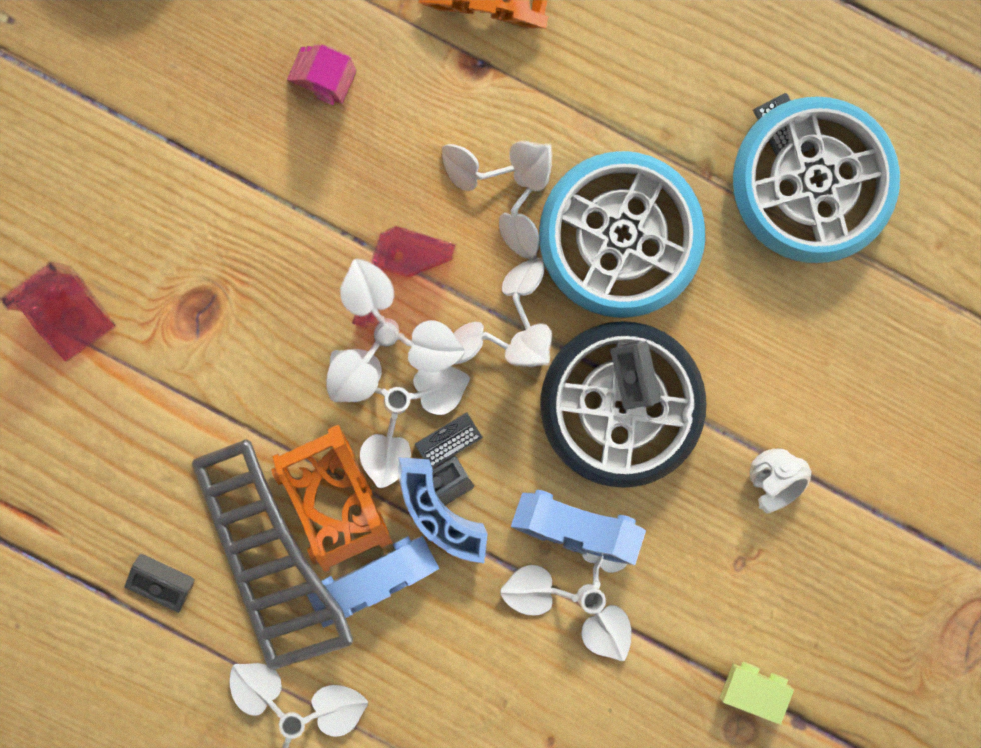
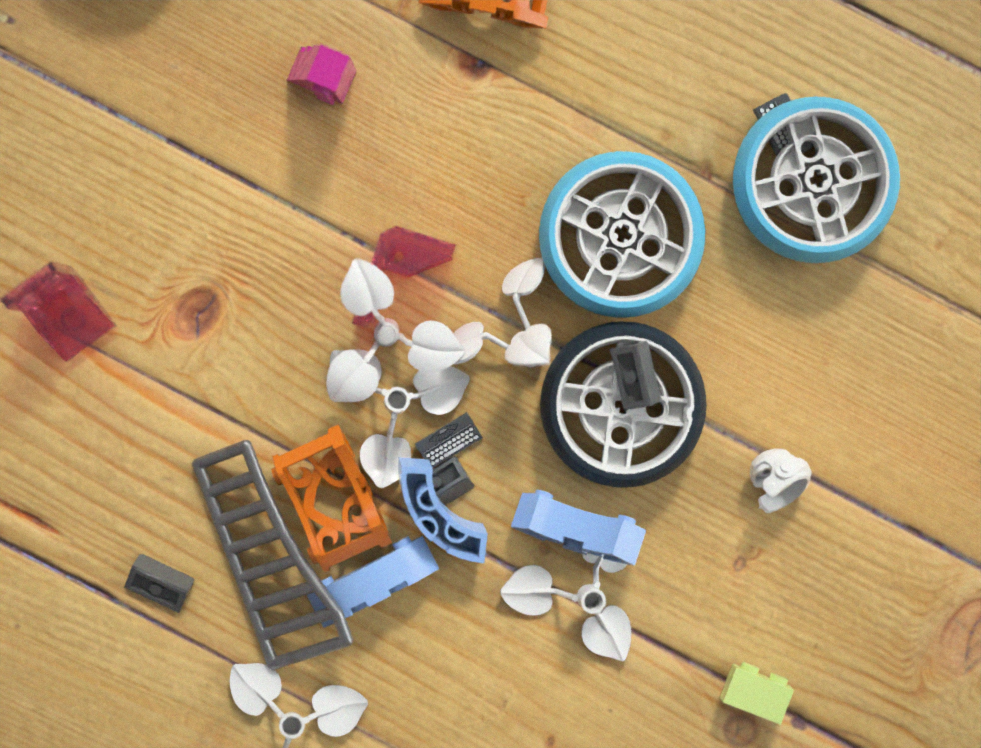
white plant [442,141,551,260] -> none

